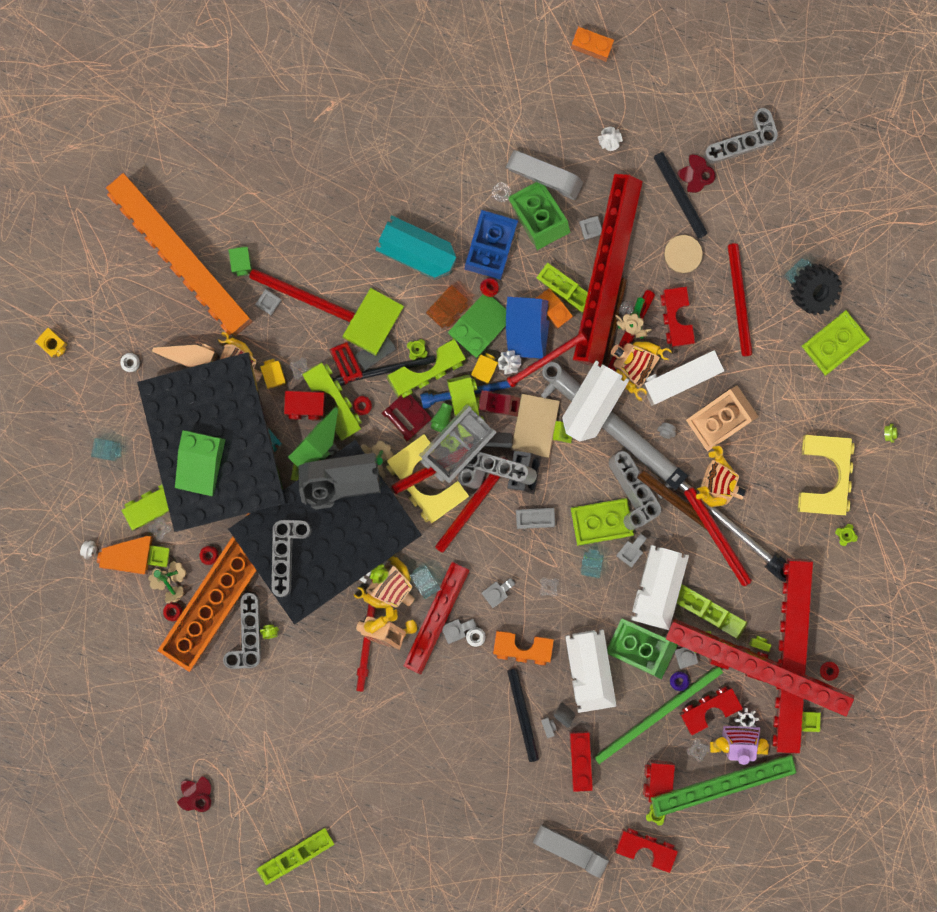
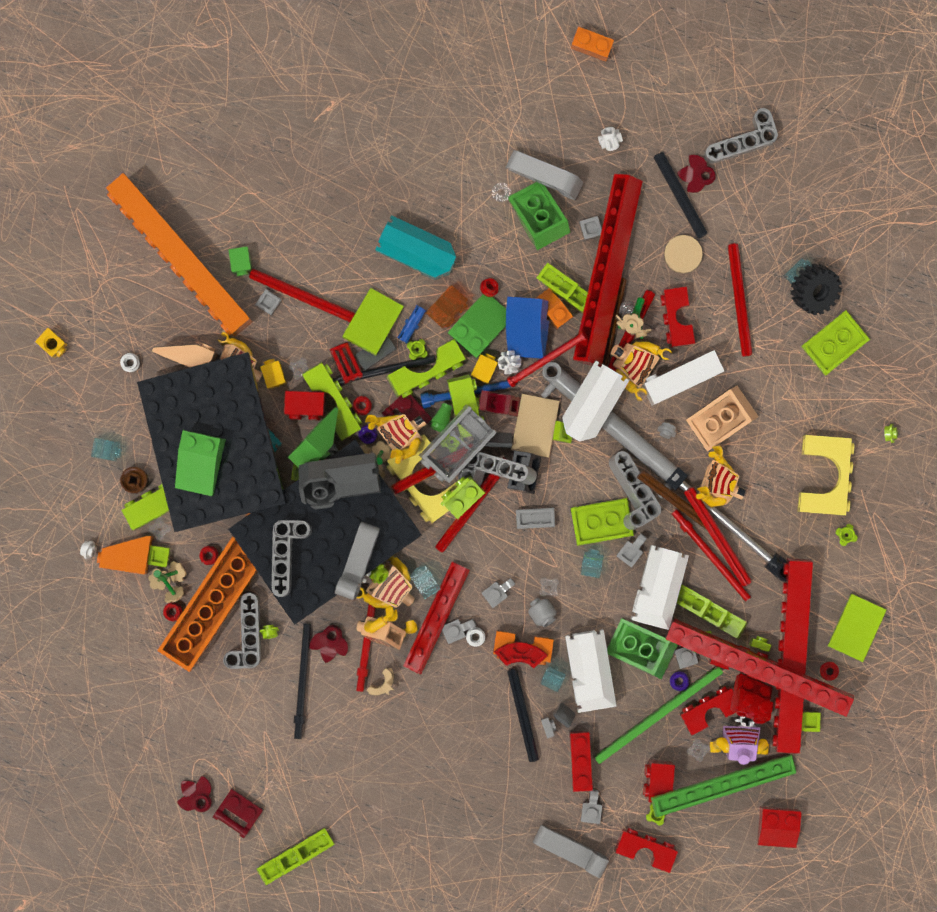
blue slope [464,210,518,280] -> none
none -> reddish brown wheel [120,467,148,494]
none -> dark red plate [212,788,264,839]
none -> black bar [293,623,311,739]
none -> dark red plate [310,625,348,663]
none -> light grey beam [335,522,380,600]
none -> dark purple plate [358,425,378,444]
none -> torso [365,414,426,464]
none -> tan piece [366,667,394,695]
none -> blue pin [397,305,426,343]
none -> lime bracket [440,476,485,519]
none -> red tile [494,642,548,668]
none -> light grey head [528,598,557,627]
none -> clear light blue brick [540,665,566,692]
none -> light grey plate [581,789,602,824]
none -> red bar [671,509,751,602]
none -> red plate [730,674,774,724]
none -> red slope [757,806,801,848]
none -> lime tile [827,594,886,662]

